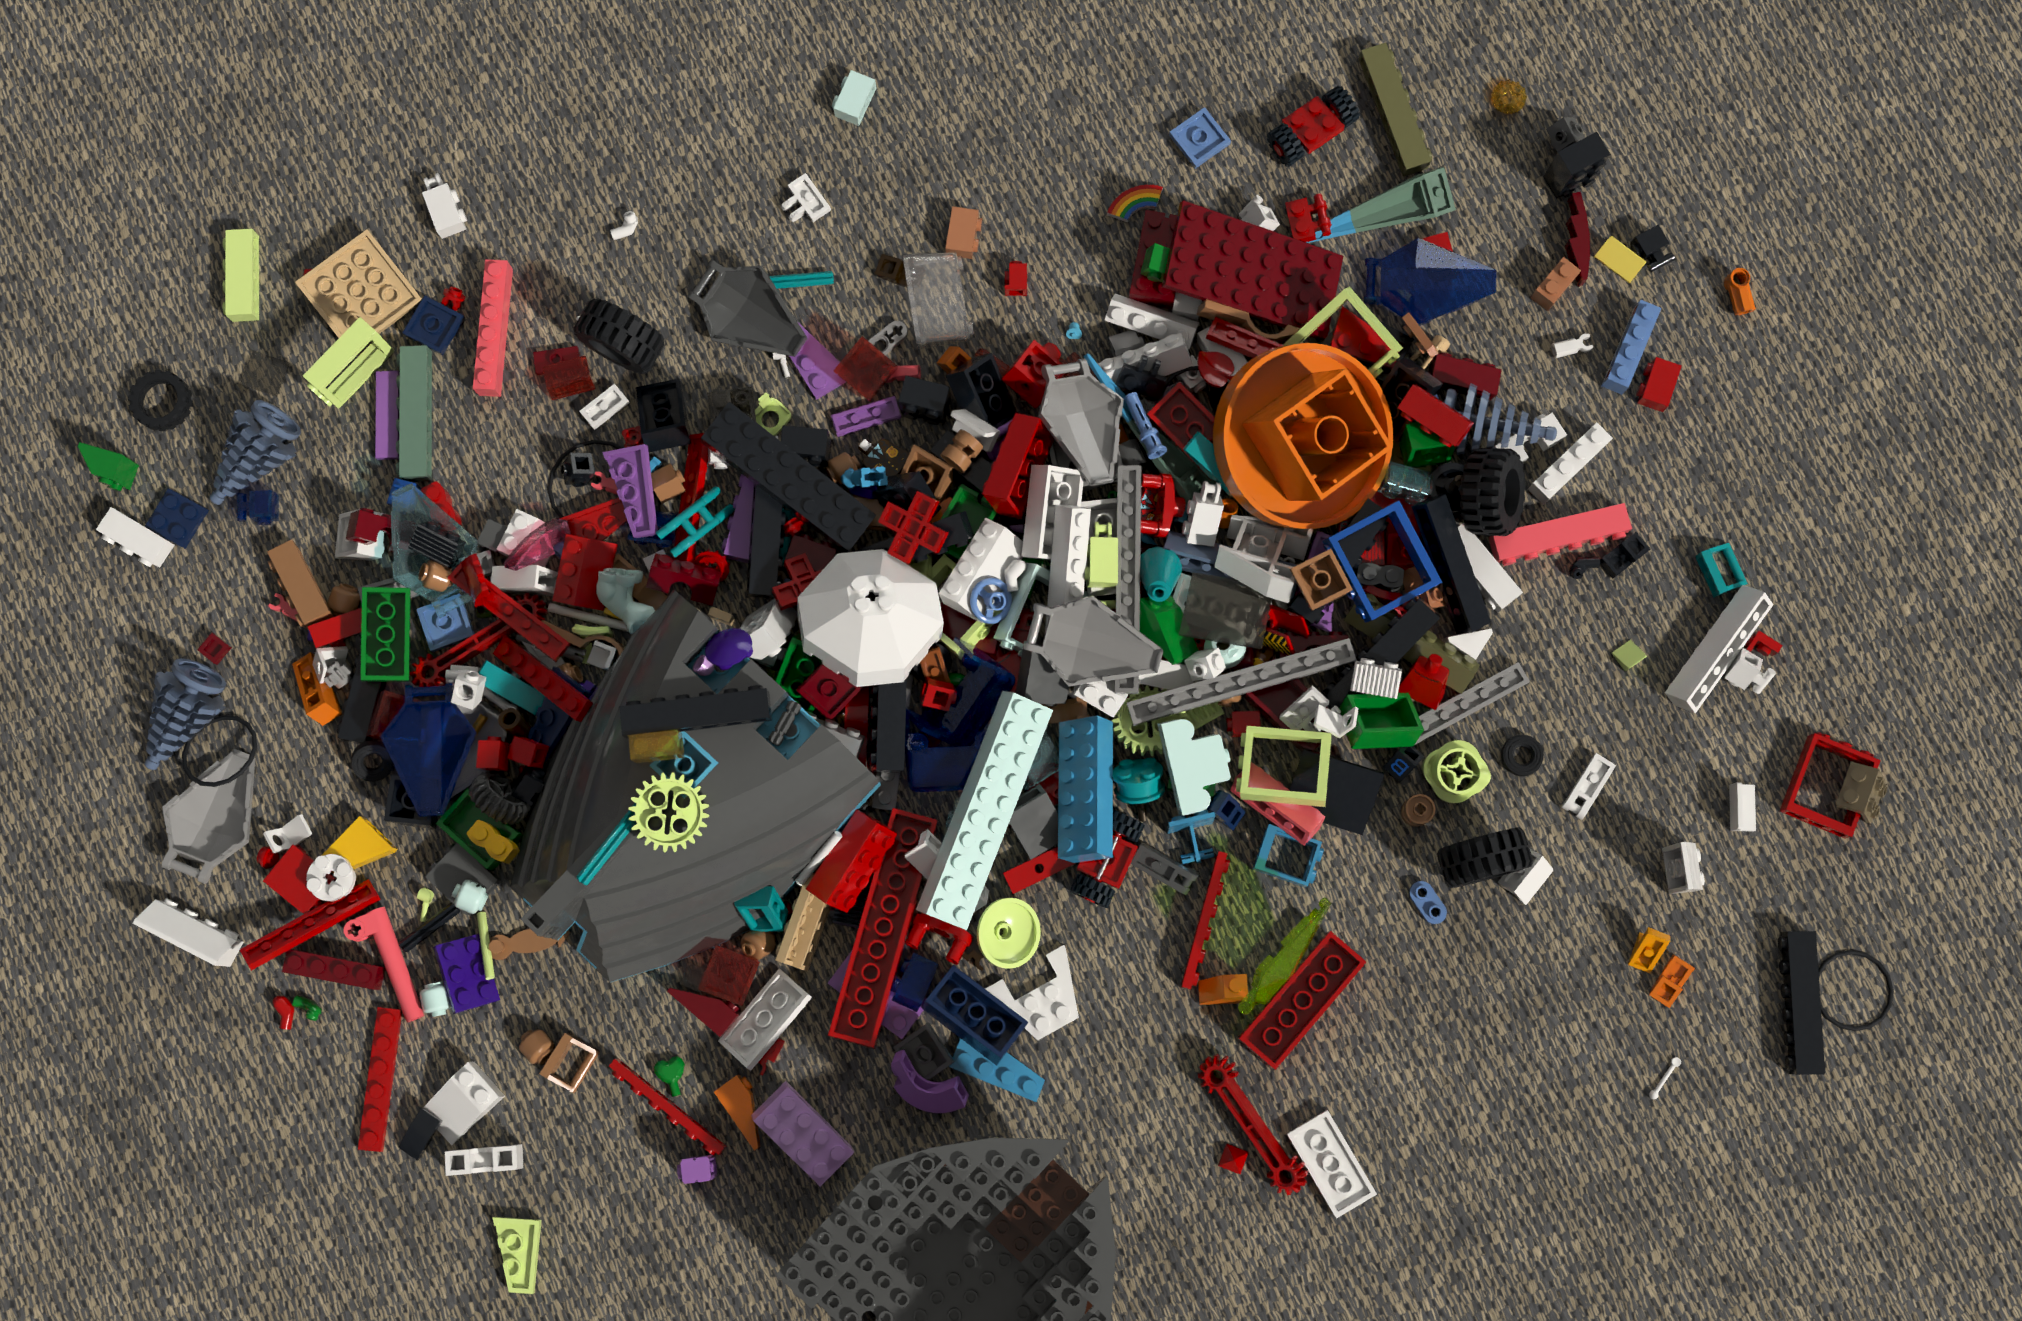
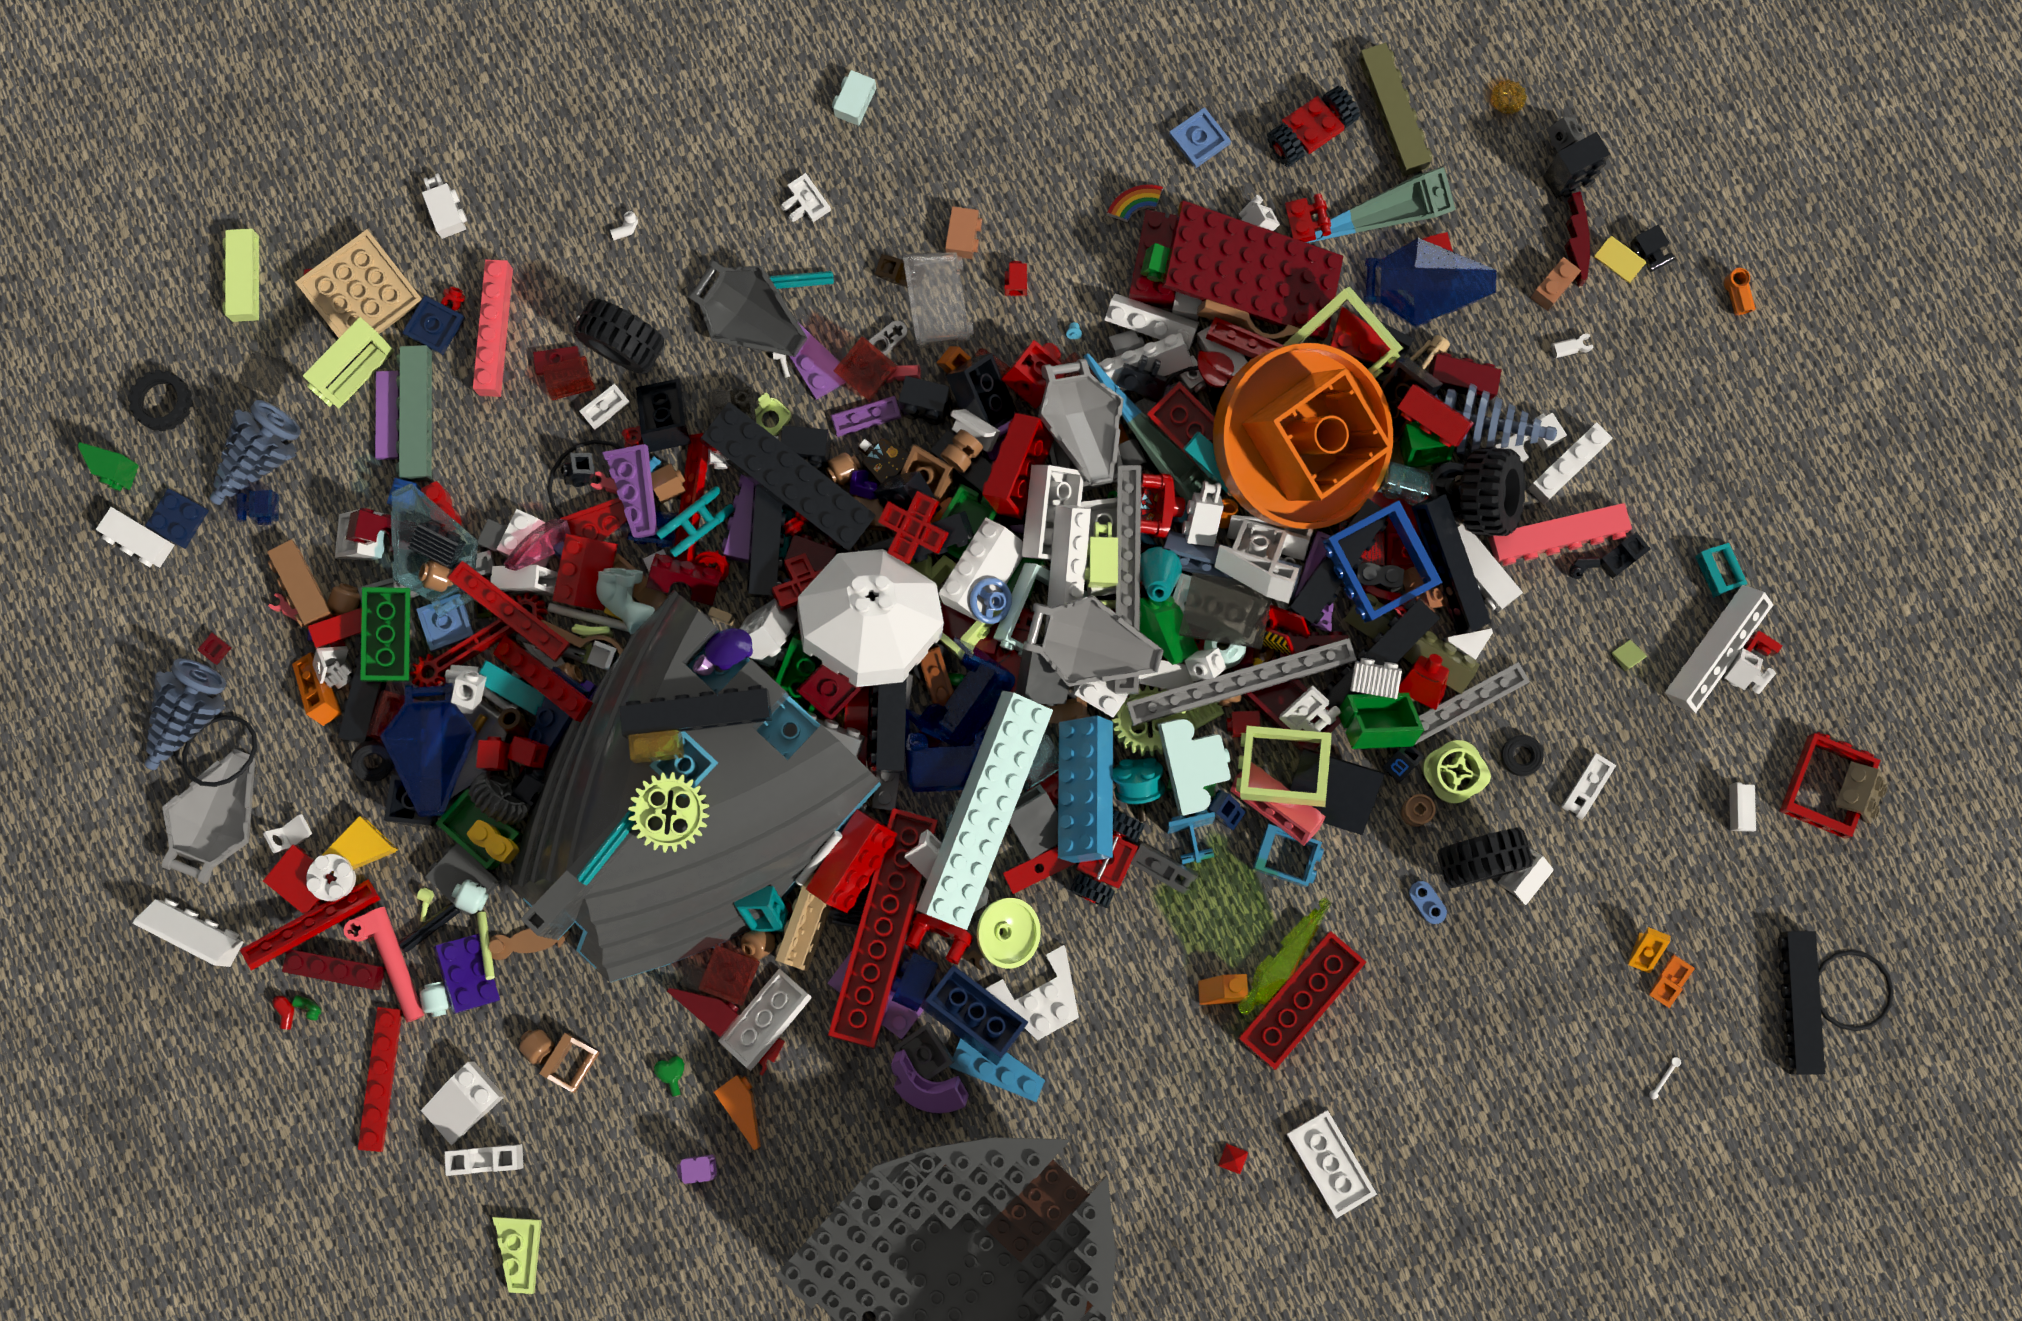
red plate [257,846,279,869] -> none
black slope [398,1108,443,1161] -> none
red slope [461,553,490,607] -> none
red plate [609,1058,727,1155] -> none
lavender brick [752,1081,854,1187] -> none
dark grey axle [768,700,801,746] -> none
dark azure animal [841,466,888,489] -> none
red brick [920,676,957,711] -> none
white arm [1004,559,1027,592] -> none
medium blue pin [1124,392,1167,459] -> none
red plate [1181,851,1230,990] -> none
red arm [1198,1054,1308,1196] -> none
medium nougat slope [1290,549,1353,611] -> none
white bracket [1313,705,1358,738] -> none
nougat wing [1402,313,1438,358] -> none
medium blue brick [1601,299,1661,395] -> none
red brick [1636,357,1682,412] -> none
white slope [1662,842,1705,894] -> none

